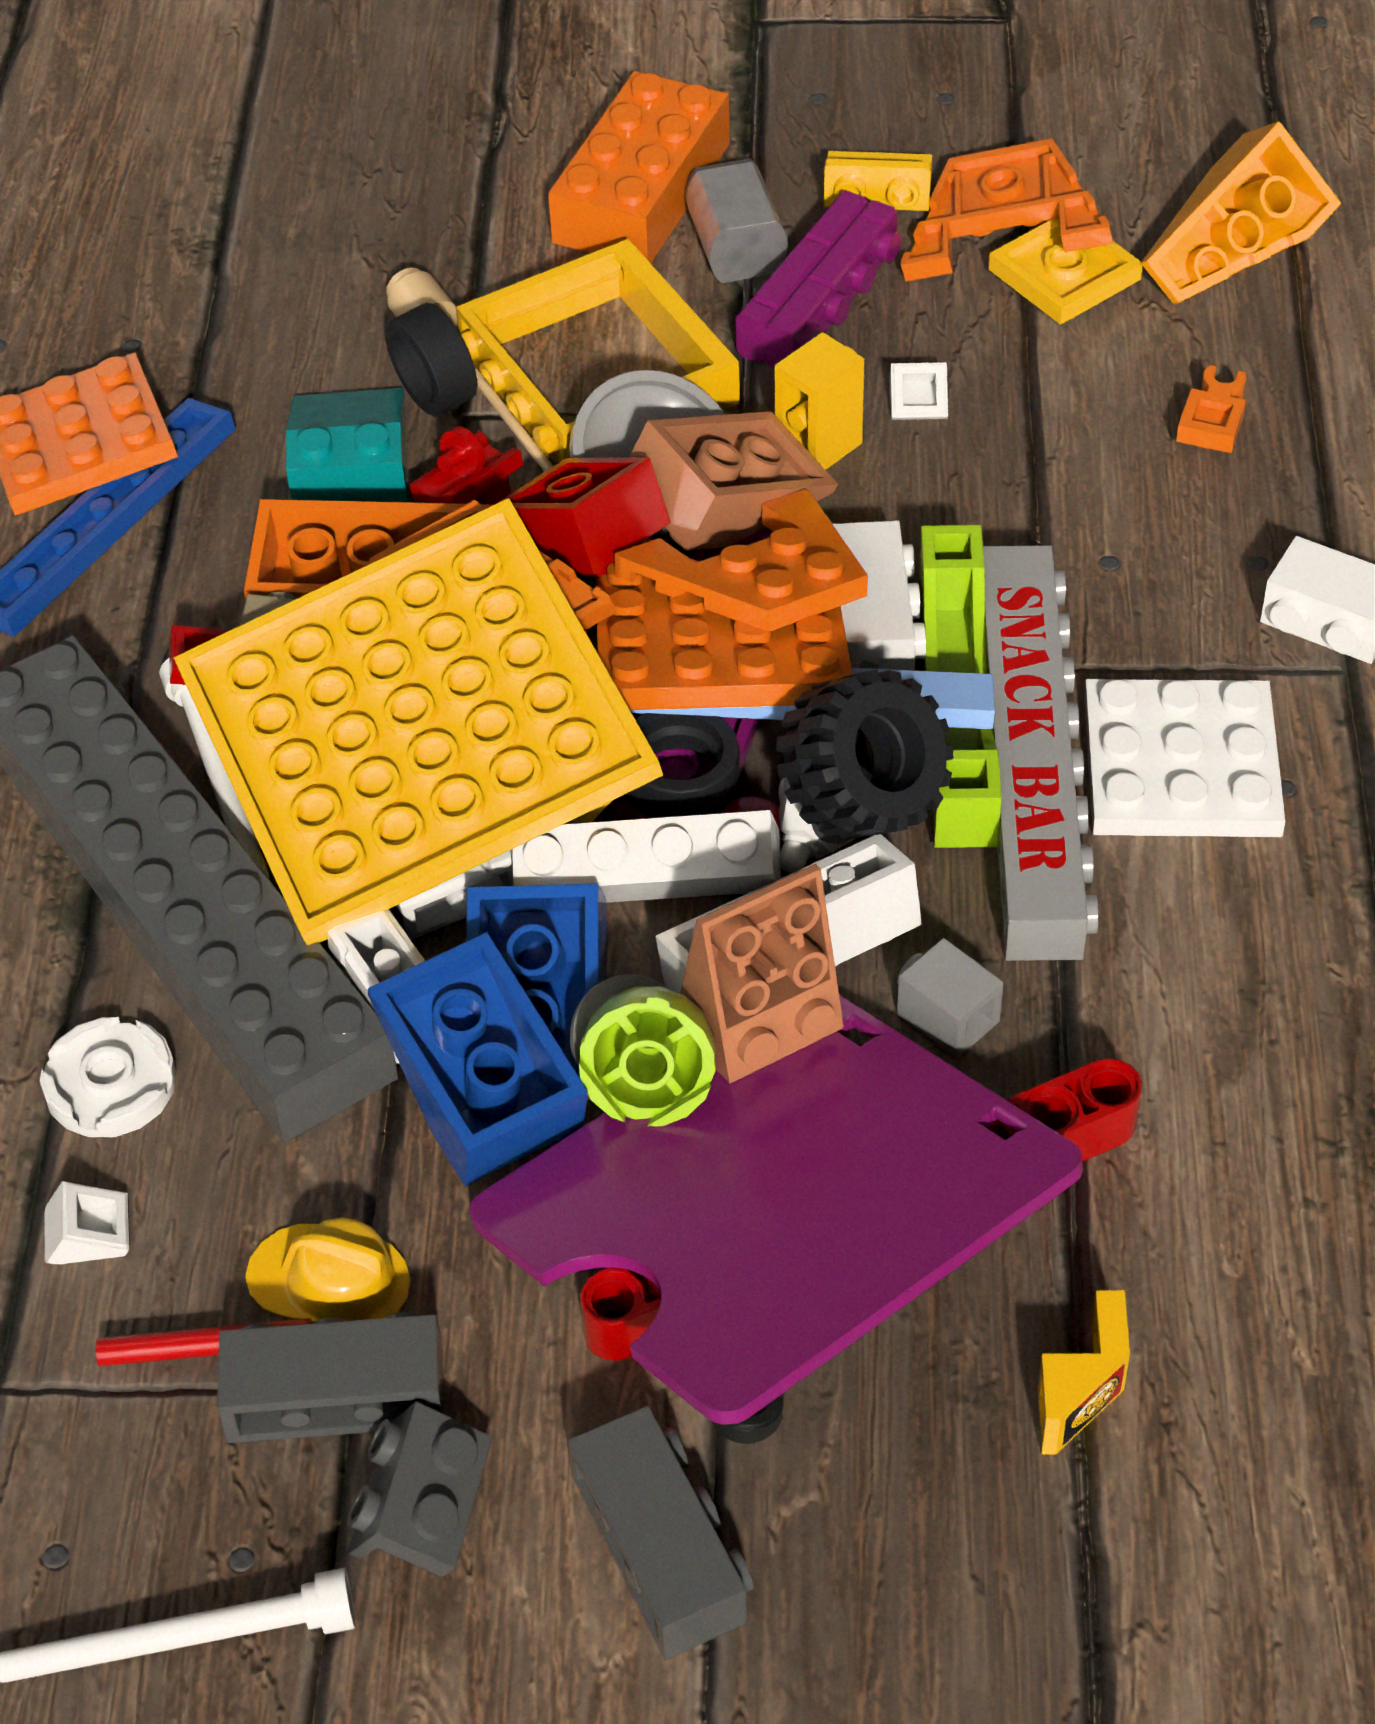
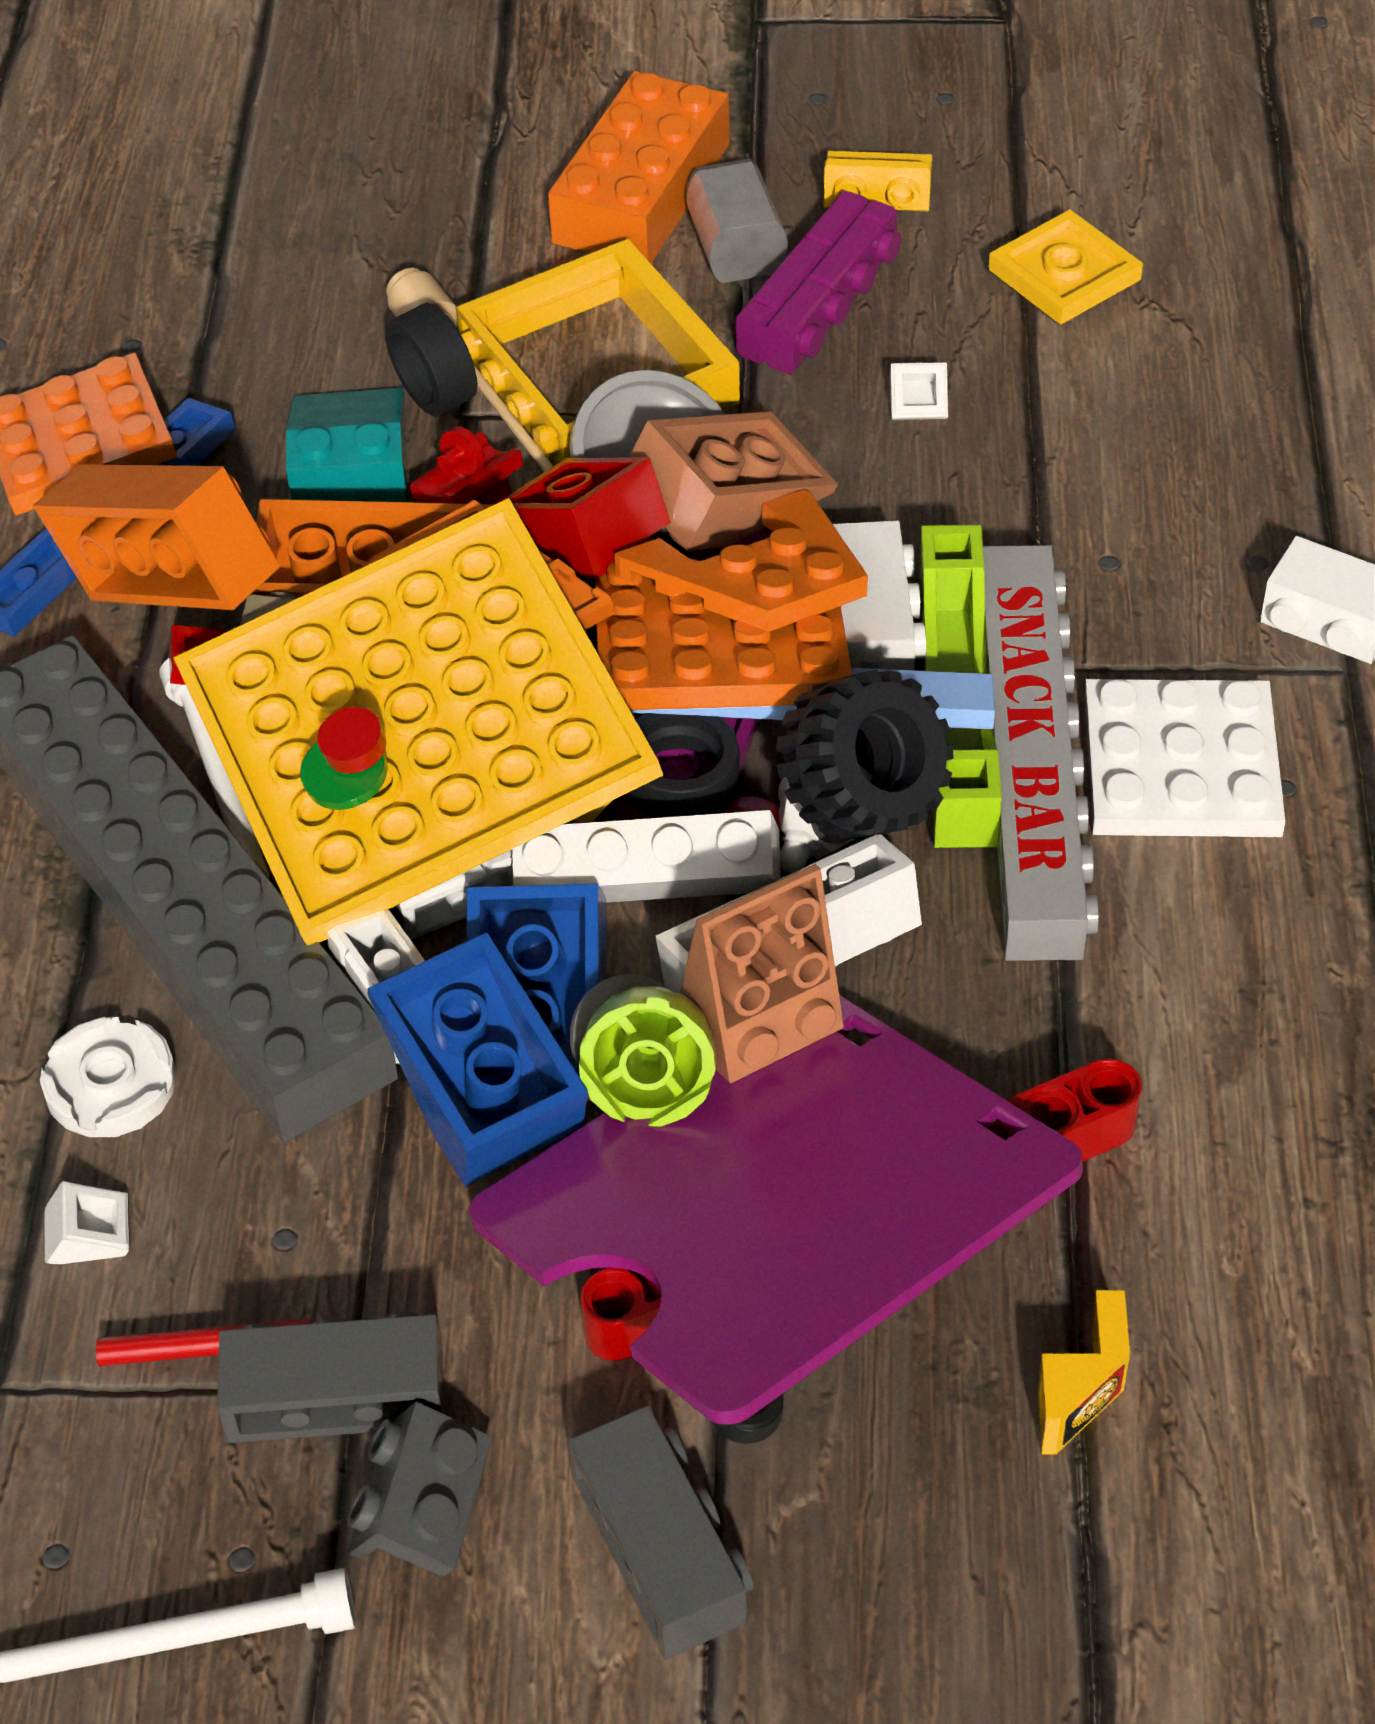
yellow piece [245,1217,411,1323] -> none
yellow brick [775,332,864,470] -> none
light grey brick [897,938,1003,1060] -> none
orange wing [901,138,1113,282] -> none
light orange wedge [1141,121,1341,304] -> none
orange plate [1176,365,1247,453] -> none
none -> orange brick [32,464,281,610]
none -> green piece [300,742,388,810]
none -> red tile [317,707,387,774]

